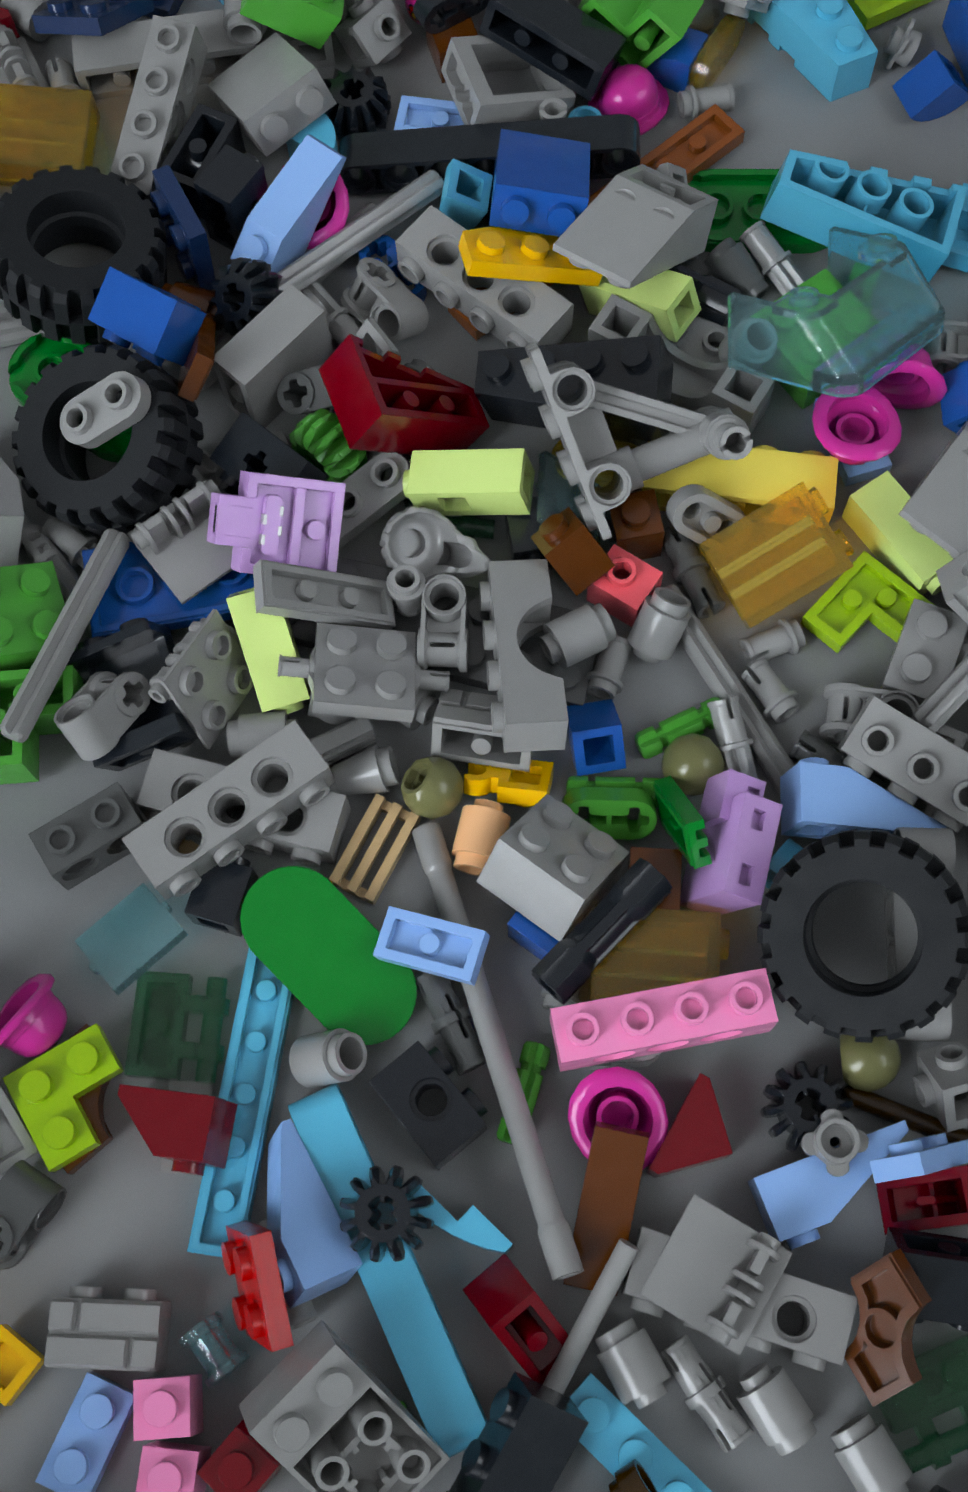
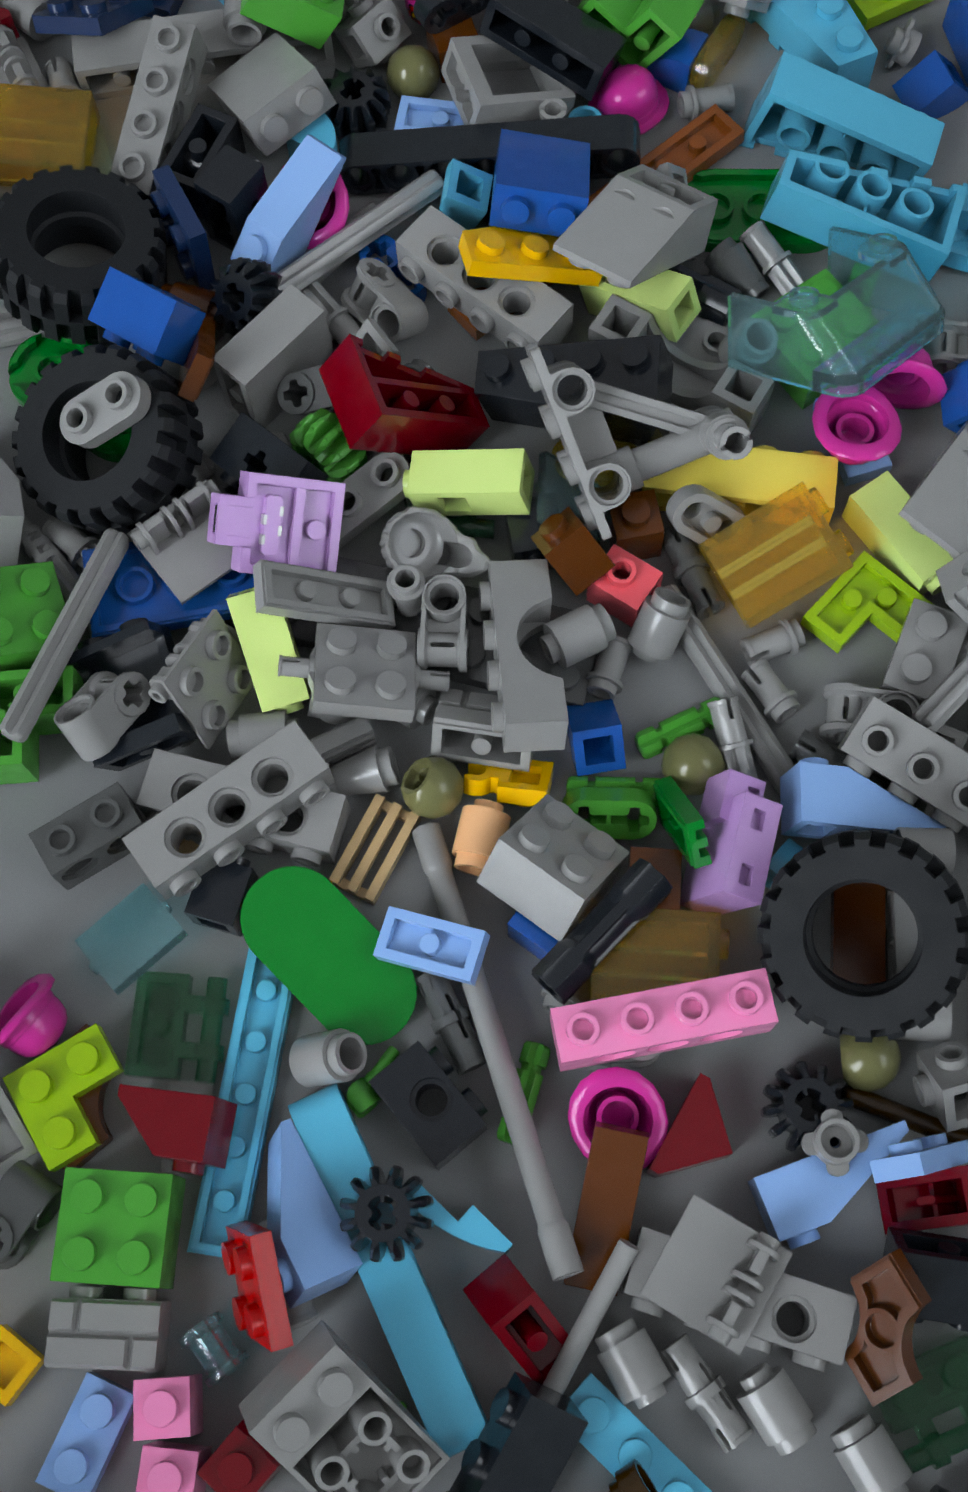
none -> bright green brick [50,1167,186,1289]
none -> bright green hand [347,1046,400,1118]
none -> olive piece [386,45,440,98]
none -> medium azure wedge [739,51,945,181]
none -> reddish brown tile [830,882,886,984]

